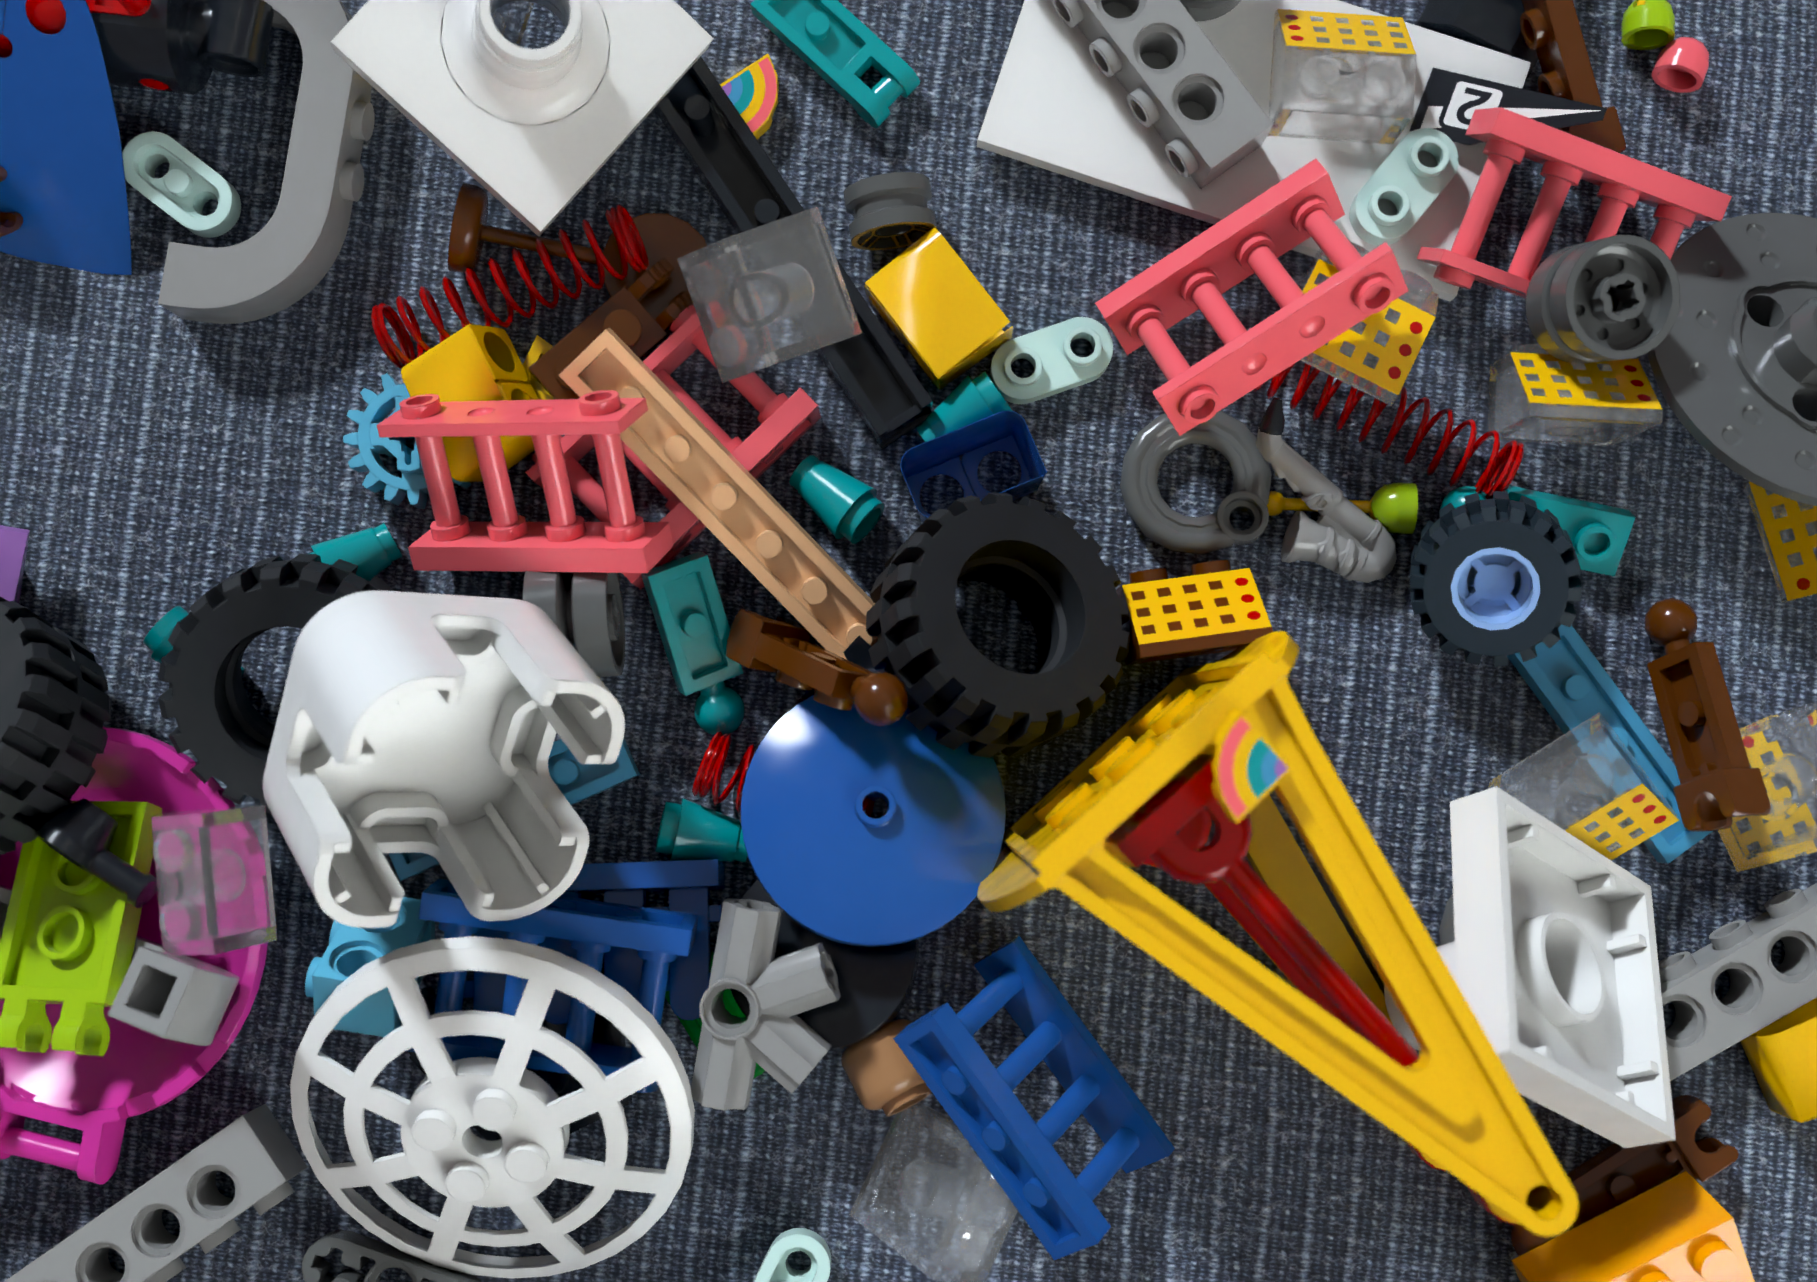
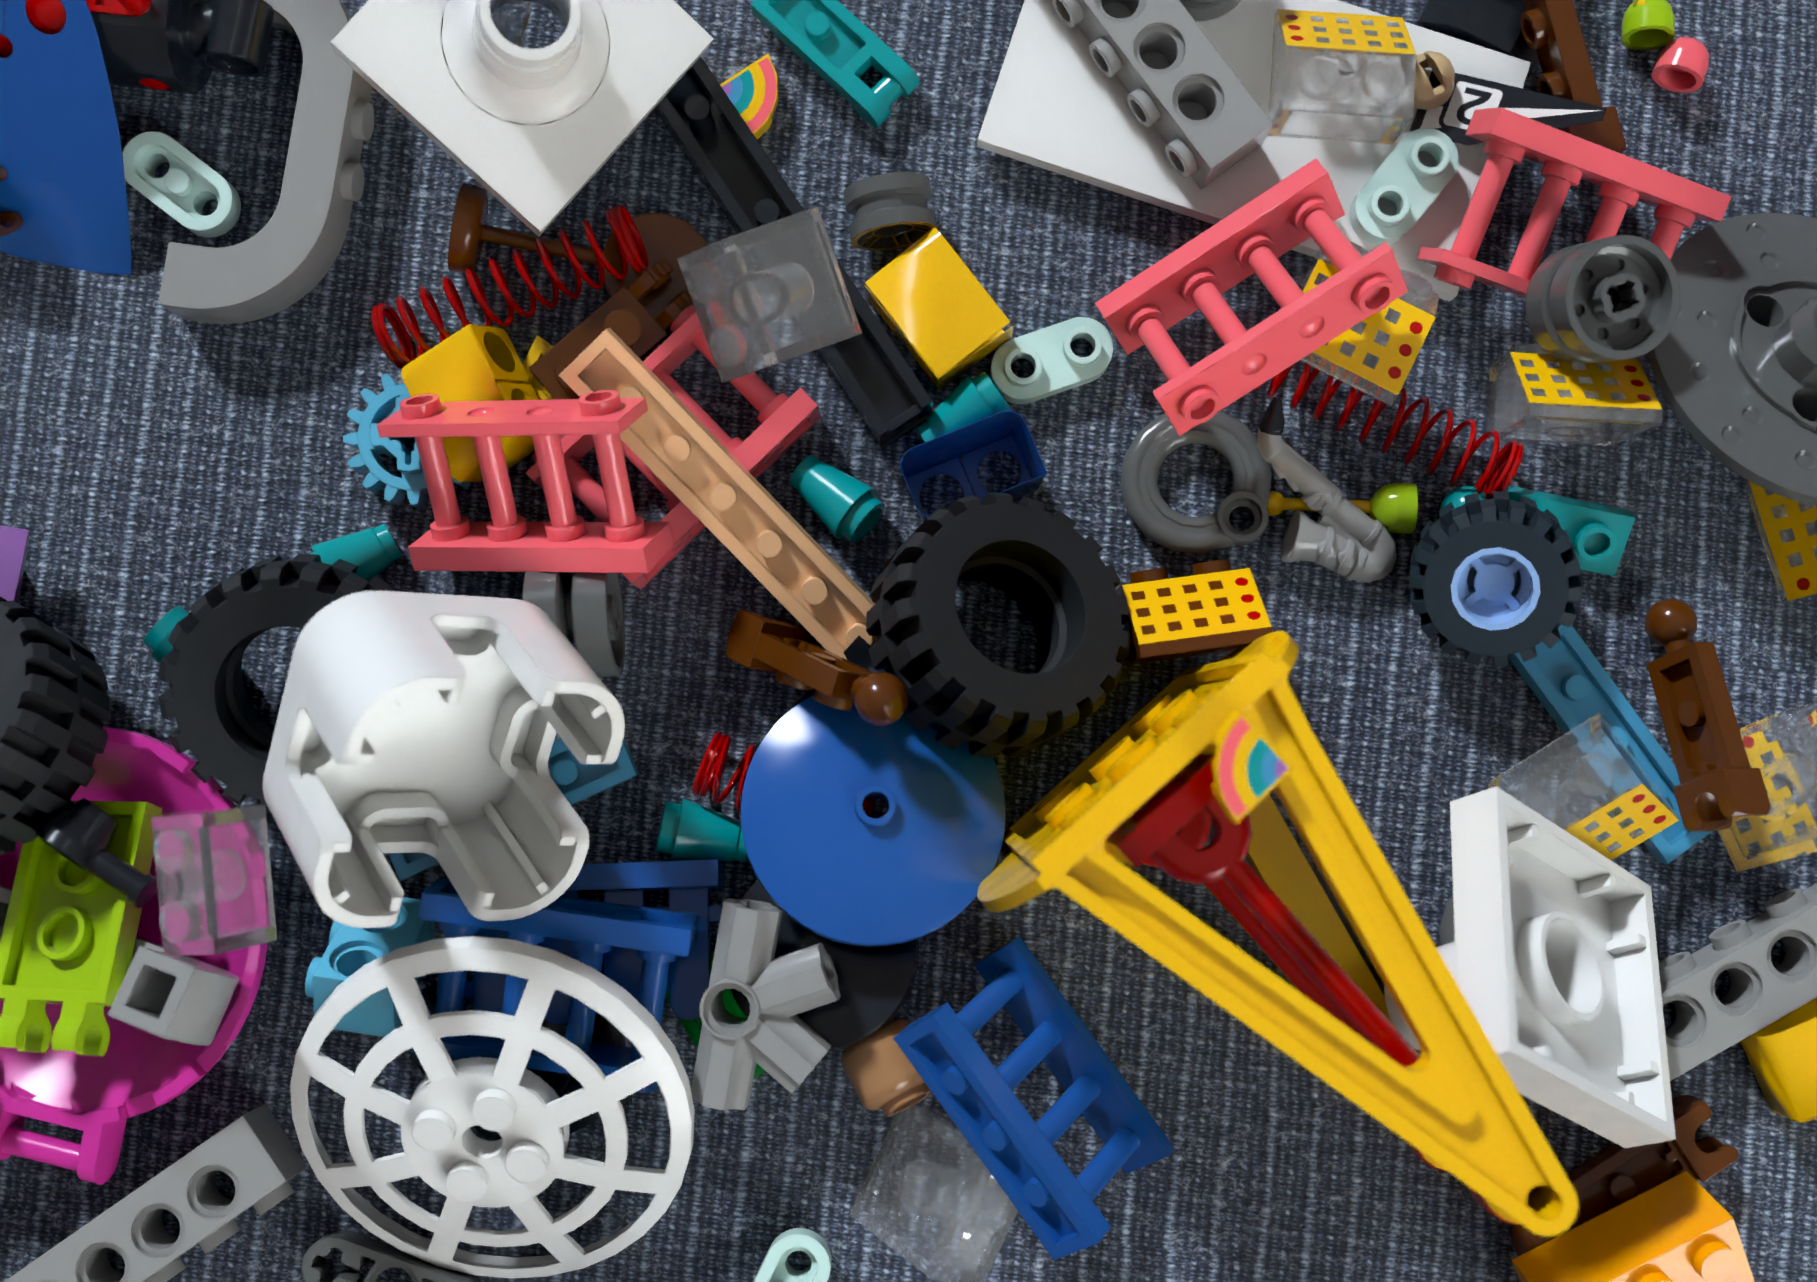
teal plate [641,551,745,735] -> none
none -> tan hinge [1402,51,1455,110]

